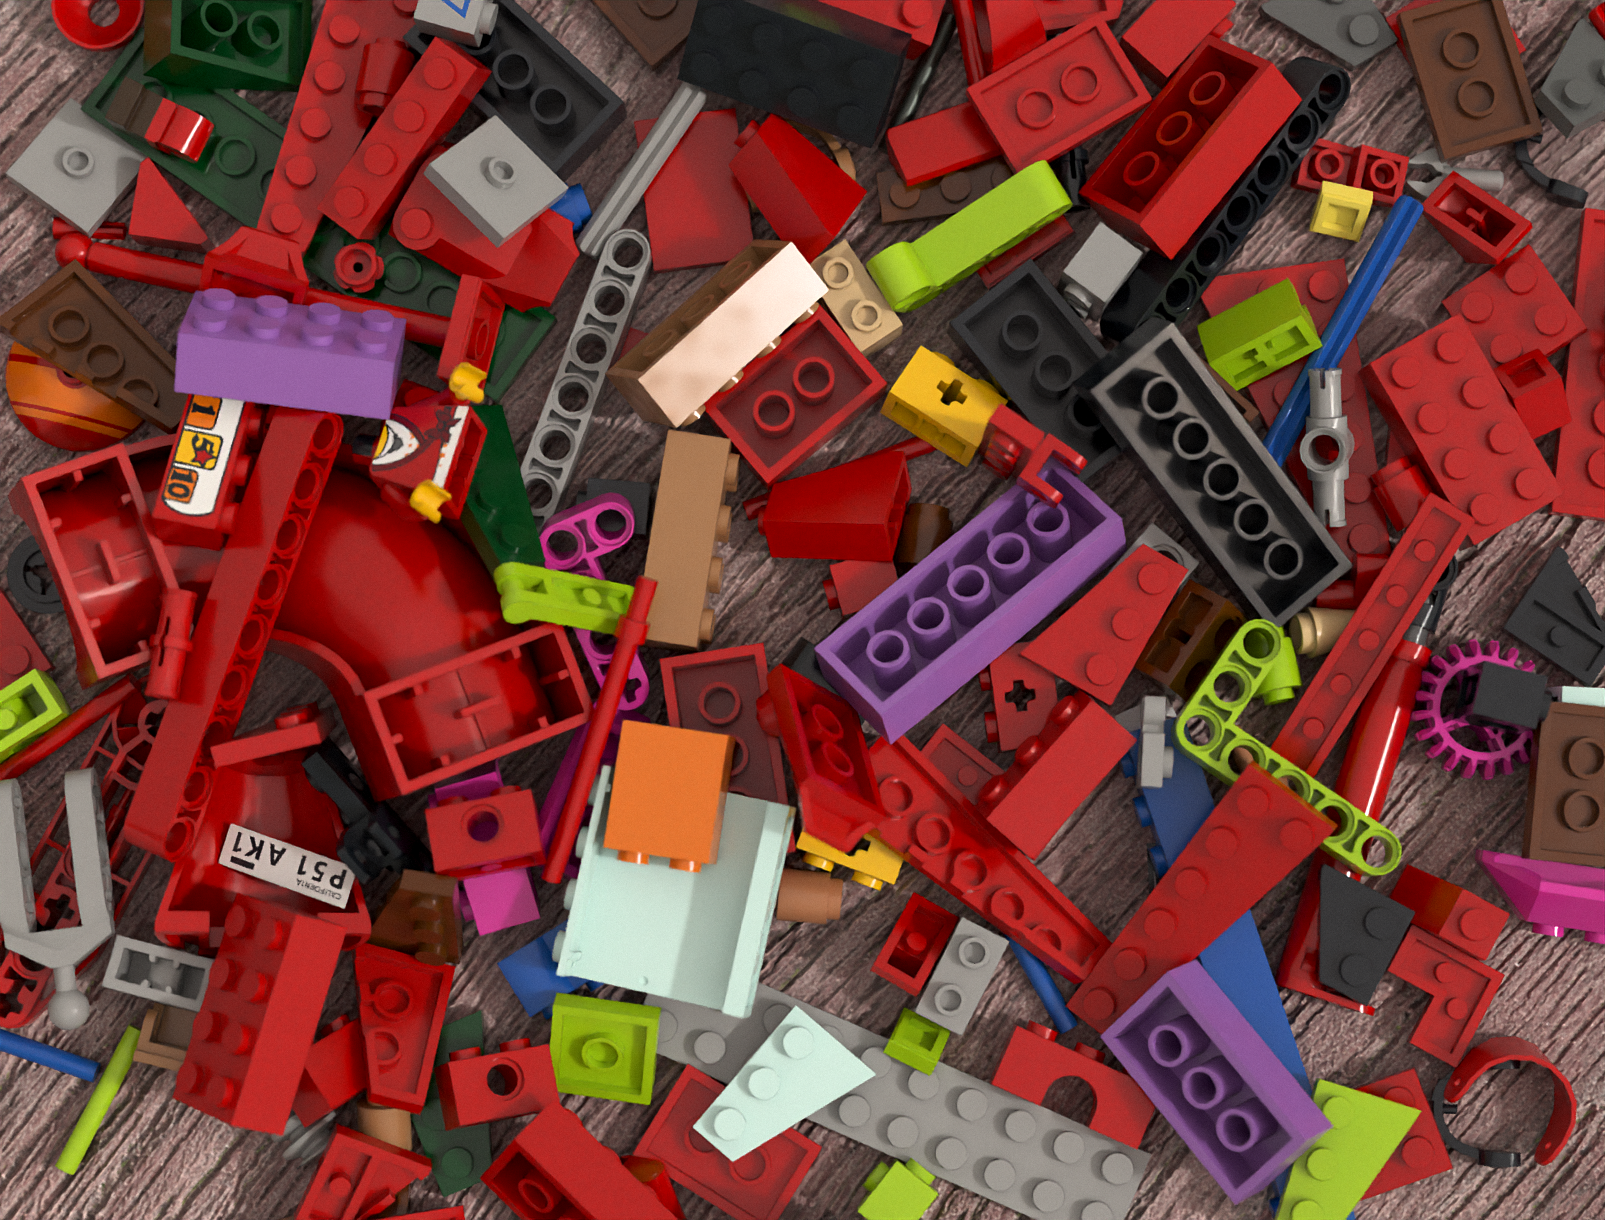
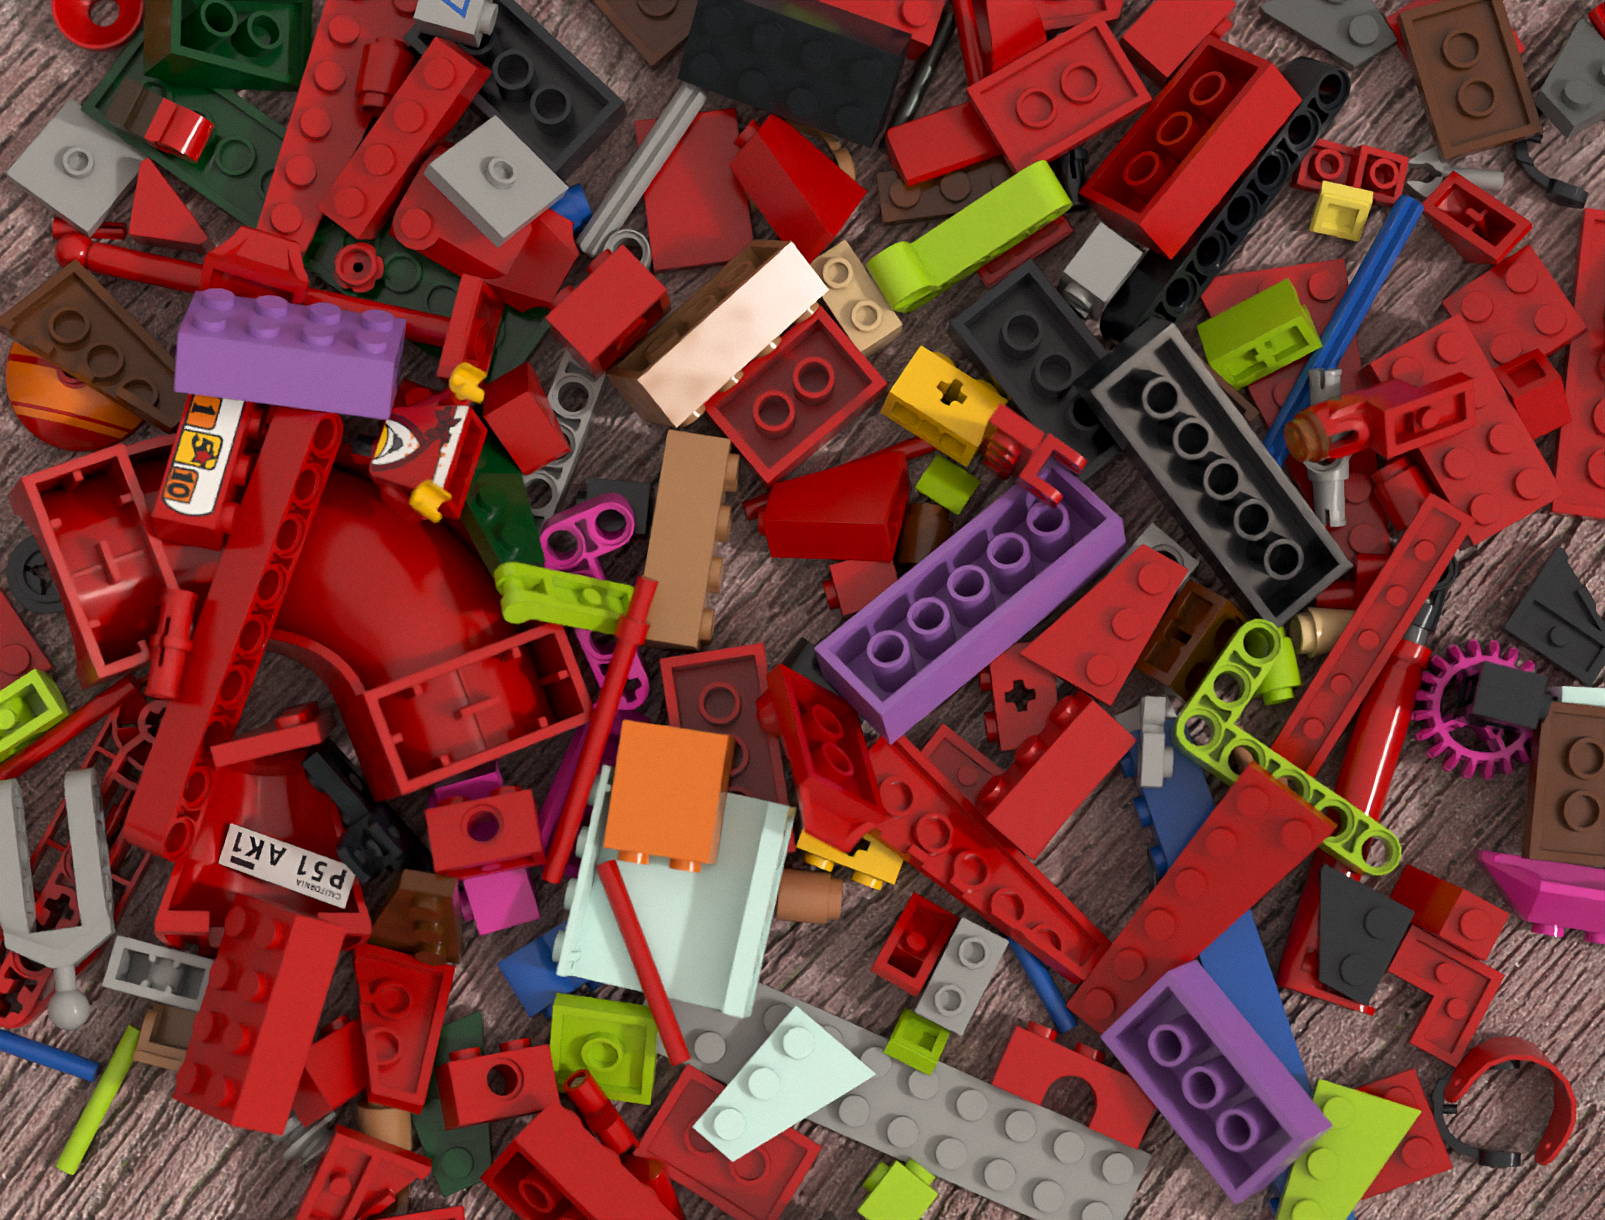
none -> red slope [483,361,571,476]
none -> red brick [545,244,671,380]
none -> red piece [562,1069,639,1156]
none -> red bar [596,859,691,1067]
none -> lime tile [915,454,981,515]
none -> red plate [1284,372,1476,463]

